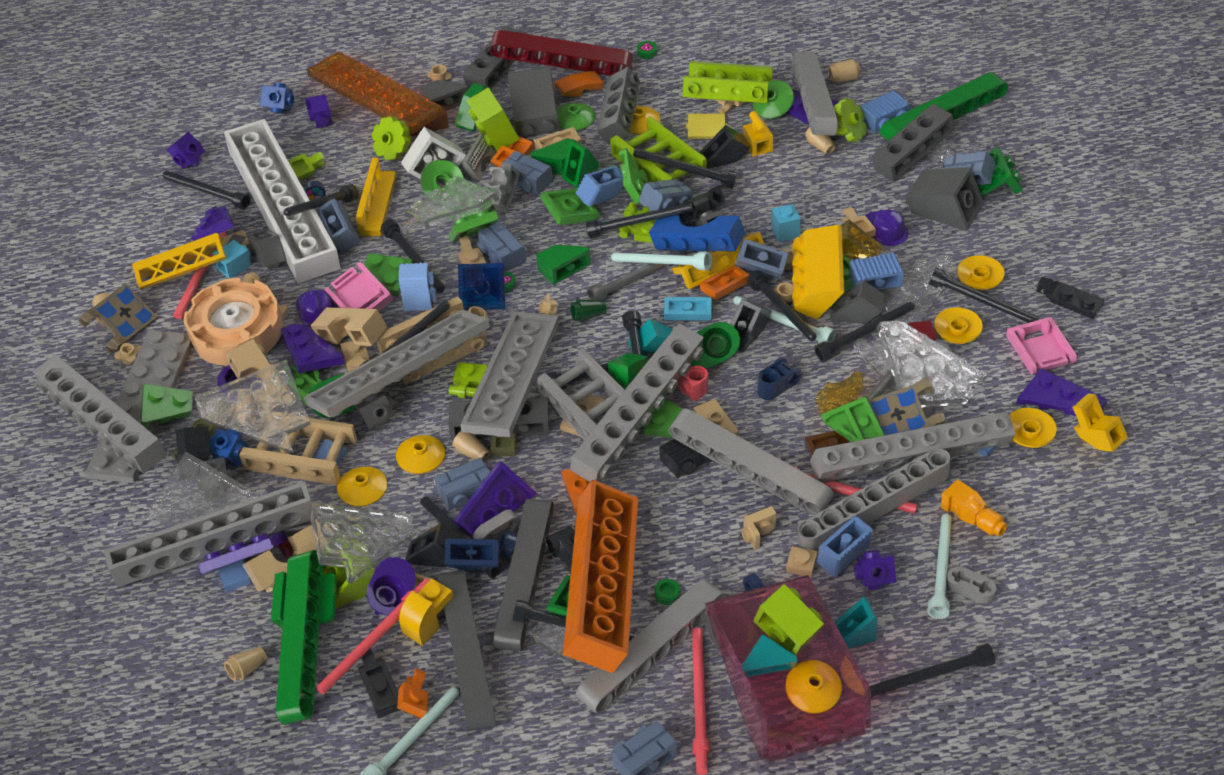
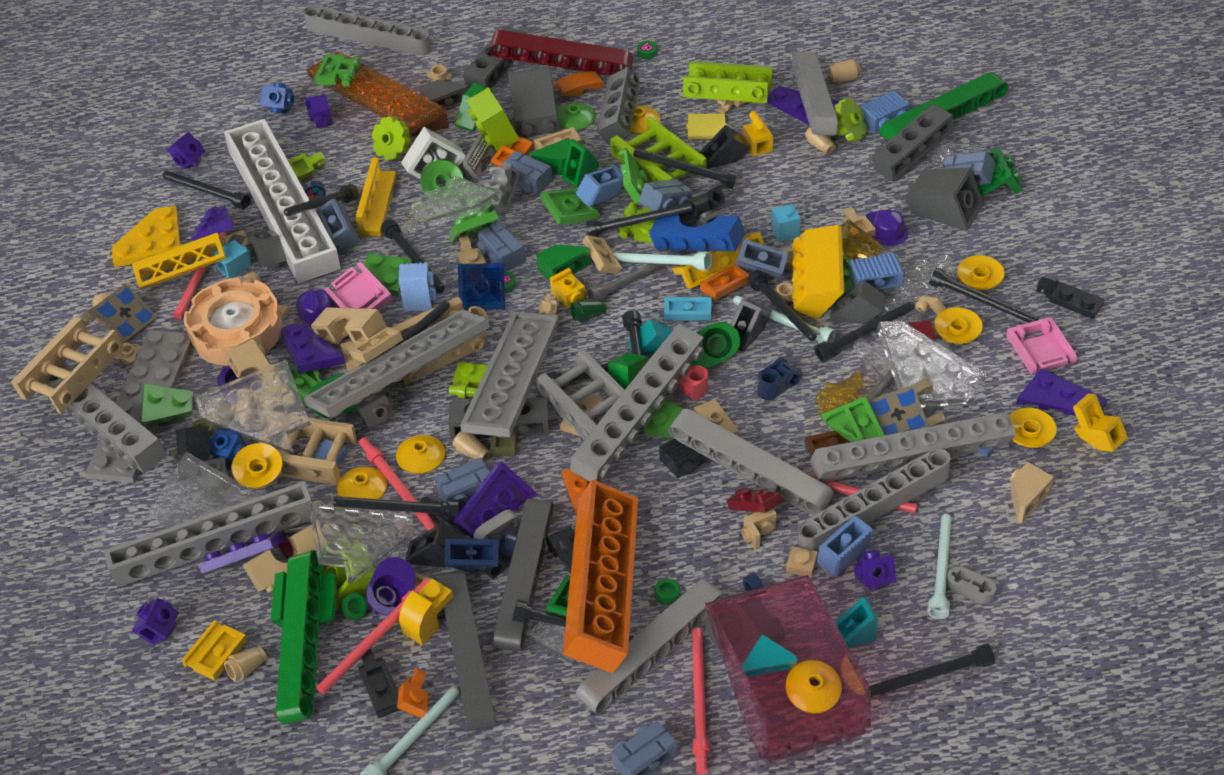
medium blue tile [218,559,251,592] -> none
bright green dish [753,80,794,119] -> none
lime brick [753,584,824,657] -> none
light orange piece [941,479,1008,537] -> none
none -> tan fence [11,317,124,414]
none -> yellow plate [112,205,181,267]
none -> dark purple brick [132,598,179,644]
none -> yellow plate [182,620,248,681]
none -> yellow dish [232,443,283,489]
none -> light grey beam [303,5,431,55]
none -> bright green plate [315,54,361,86]
none -> black piece [333,496,458,520]
none -> green tile [340,593,368,620]
none -> tan plate [350,327,403,363]
none -> coral bar [359,437,436,530]
none -> yellow brick [550,268,586,309]
none -> tan plate [582,235,622,275]
none -> dark red plate [726,487,783,513]
none -> tan arm [915,295,946,315]
none -> tan slope [1010,462,1054,523]

